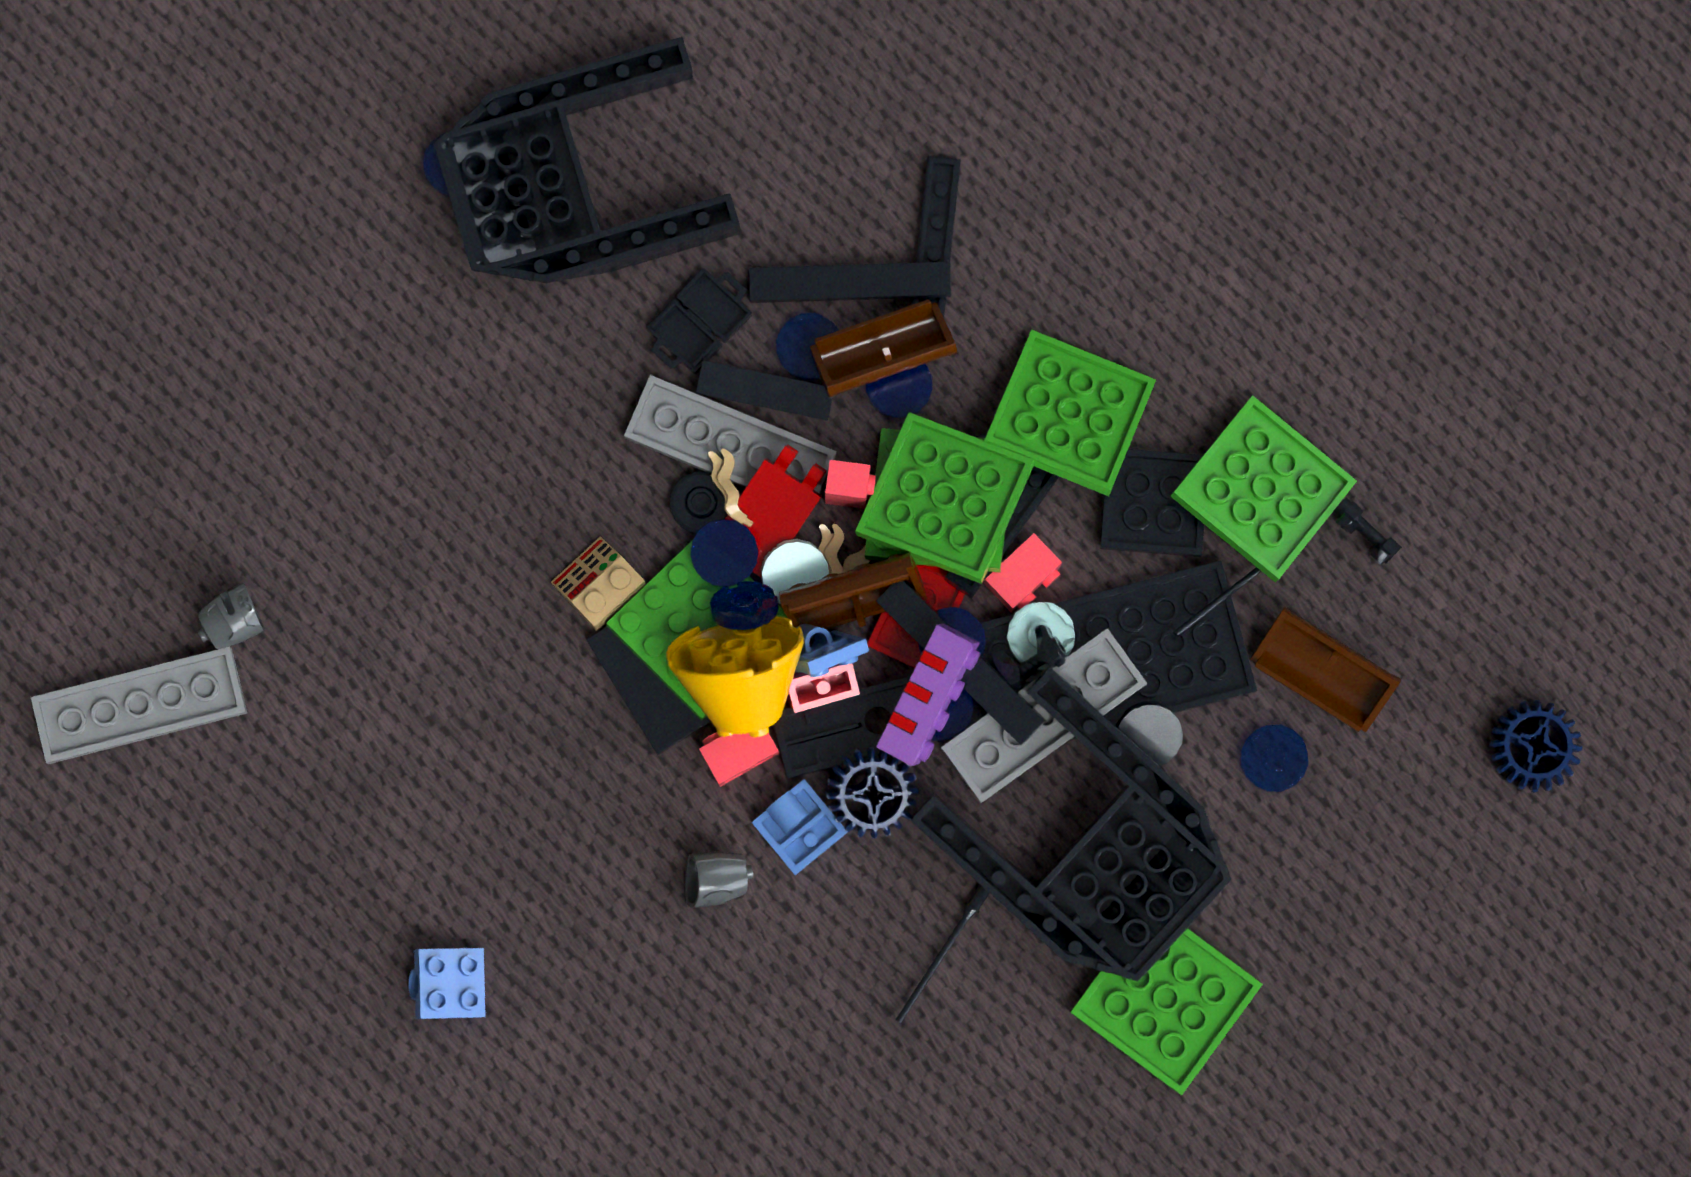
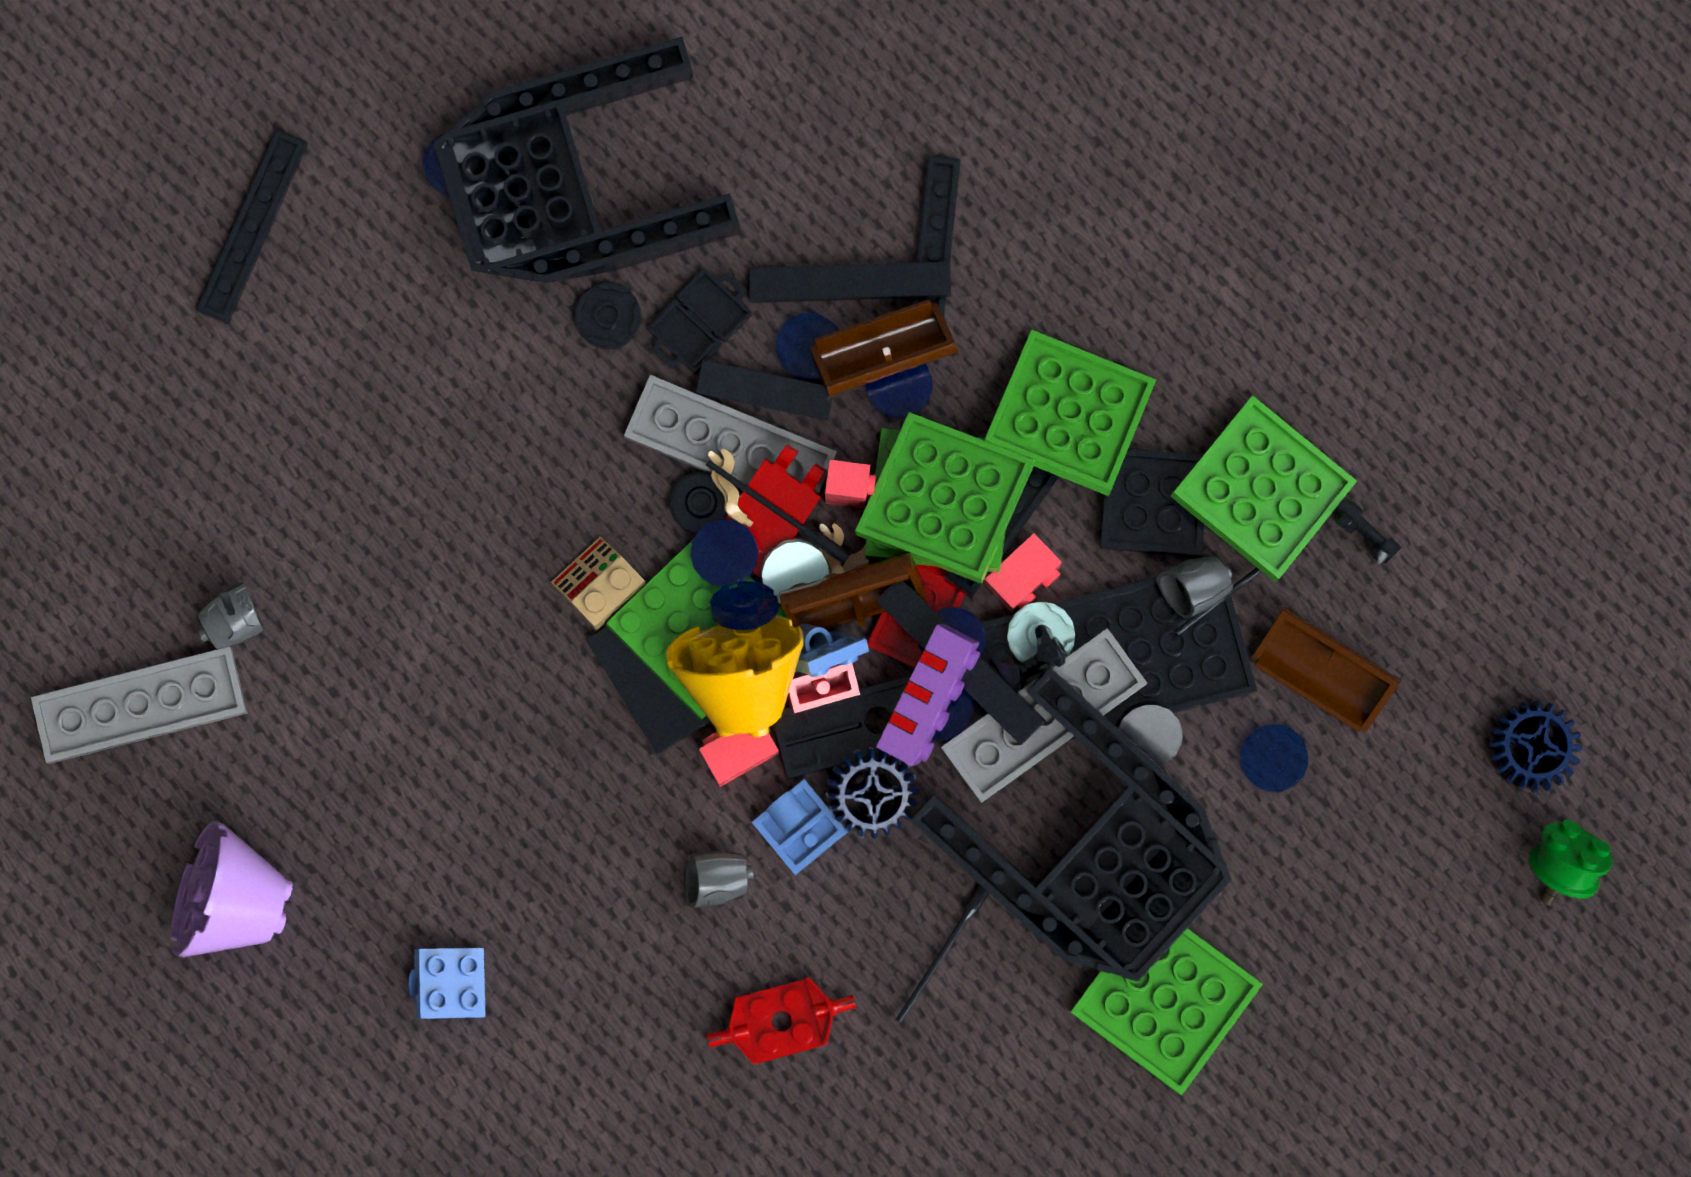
none -> lavender cone [170,821,293,957]
none -> black tile [196,129,308,325]
none -> black tile [575,283,641,349]
none -> black piece [706,460,851,564]
none -> red plate [706,978,856,1065]
none -> dark grey helmet [1156,556,1233,619]
none -> green wheel [1528,819,1613,906]

